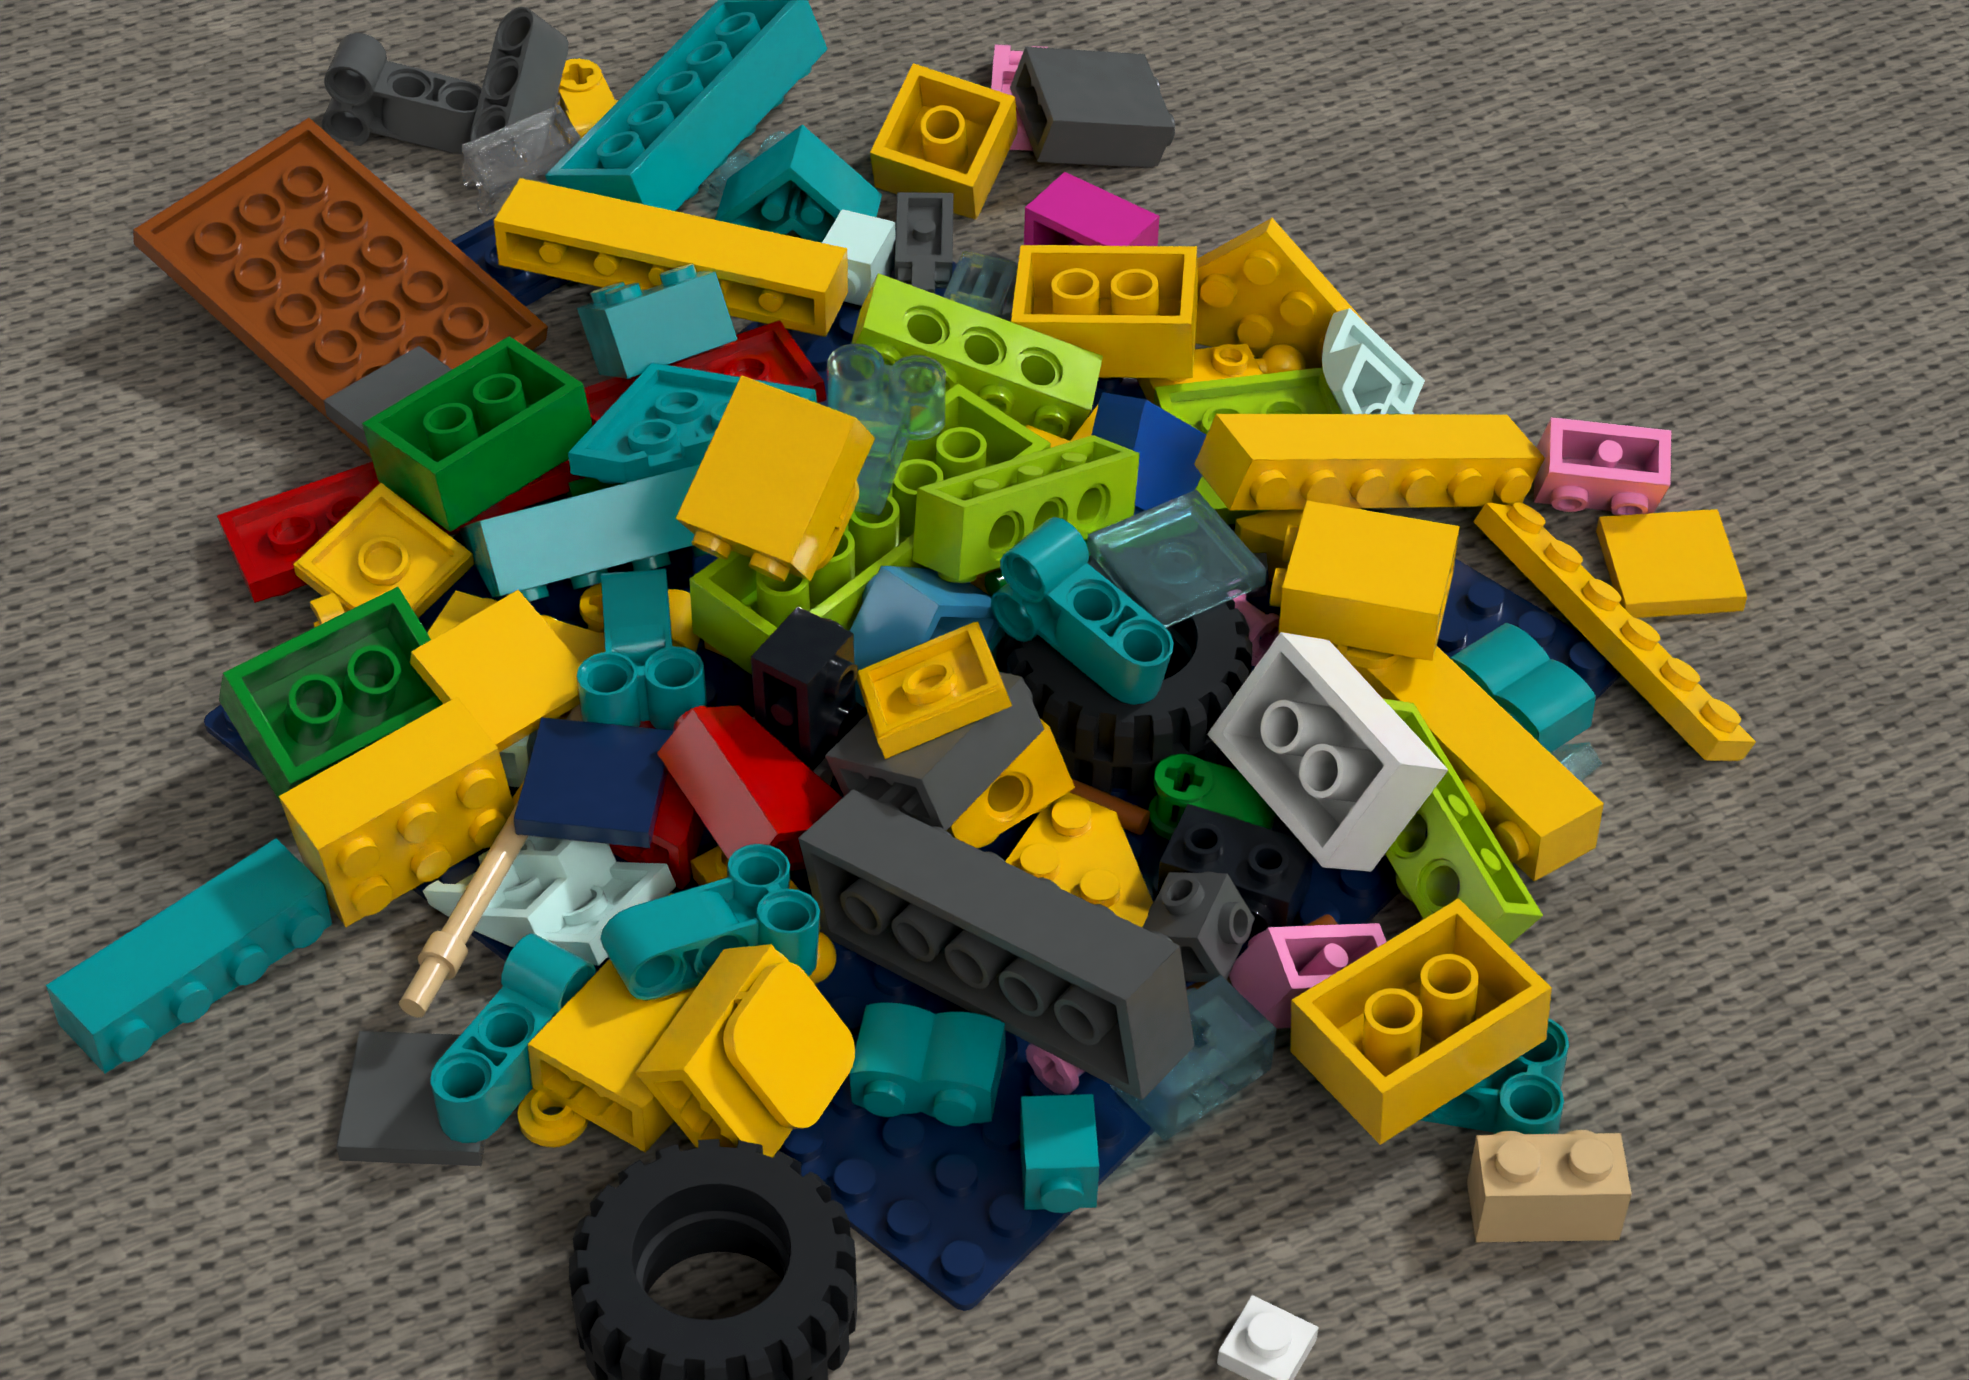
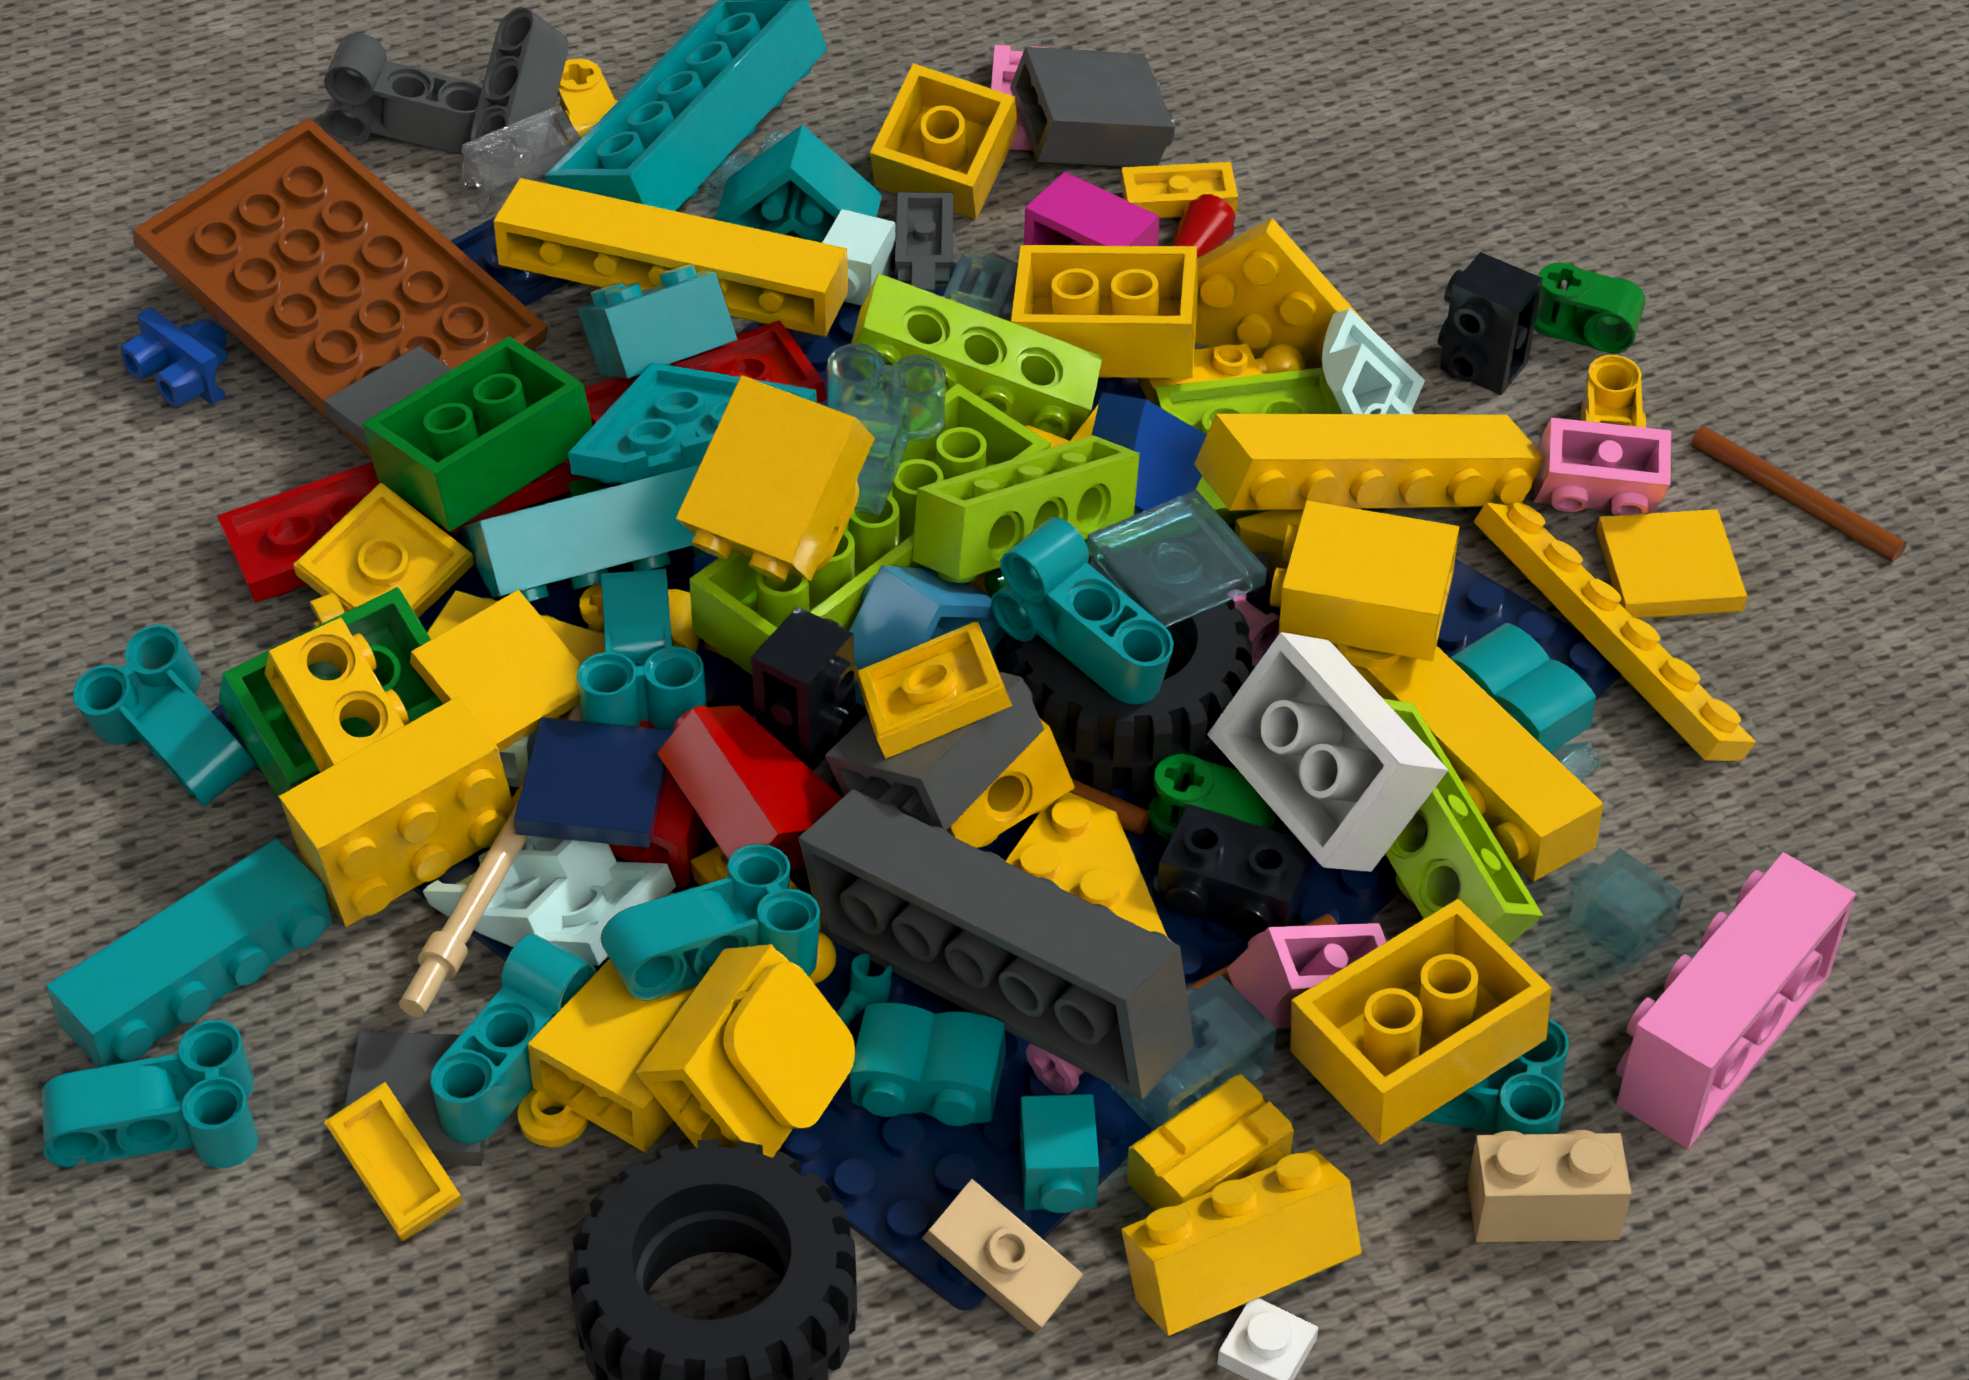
dark grey brick [1142,872,1255,983] -> none
none -> teal piece [42,1020,259,1168]
none -> teal piece [73,624,256,808]
none -> blue hips [120,307,228,409]
none -> yellow brick [264,617,409,773]
none -> yellow tile [324,1082,464,1241]
none -> teal hand [837,953,892,1027]
none -> tan plate [922,1179,1084,1334]
none -> yellow plate [1121,162,1239,218]
none -> yellow brick [1121,1149,1362,1336]
none -> yellow brick [1126,1074,1294,1210]
none -> red cone [1171,194,1236,258]
none -> black brick [1438,252,1543,395]
none -> green piece [1534,262,1645,354]
none -> clear light blue brick [1569,848,1684,969]
none -> yellow piece [1580,355,1646,428]
none -> bright pink brick [1616,852,1856,1149]
none -> dark orange bar [1691,426,1907,562]

